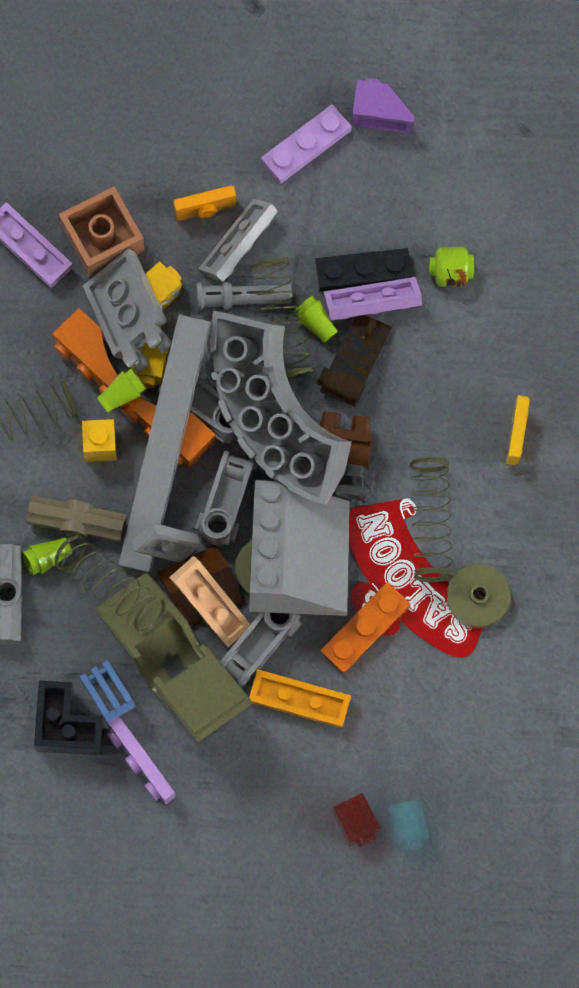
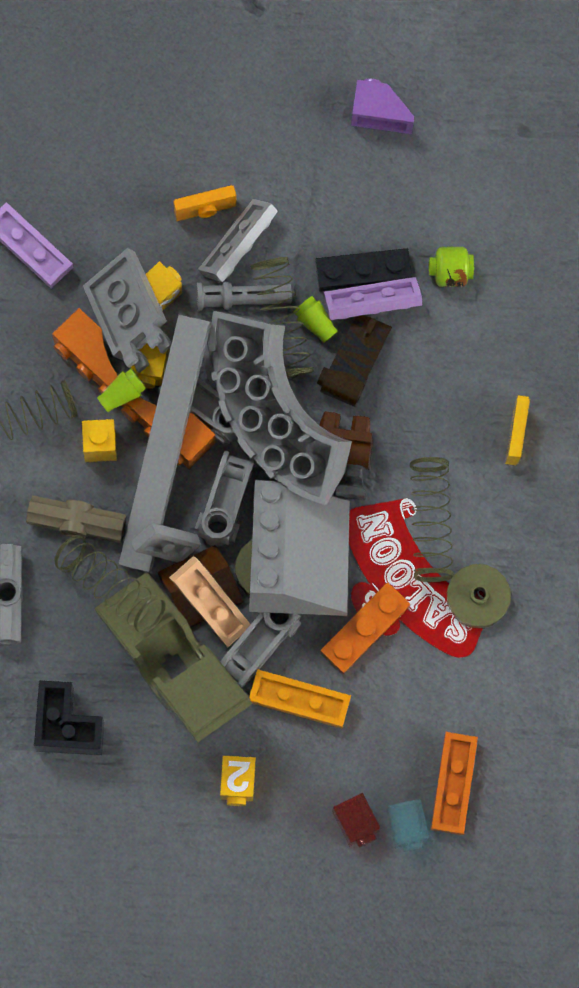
lime cone [22,537,73,575] -> none
nougat brick [59,186,145,279] -> none
medium blue tile [79,660,136,723] -> none
lavender plate [106,716,176,805] -> none
lavender plate [261,104,352,184] -> none
none -> yellow brick [220,756,256,806]
none -> orange plate [430,732,478,835]

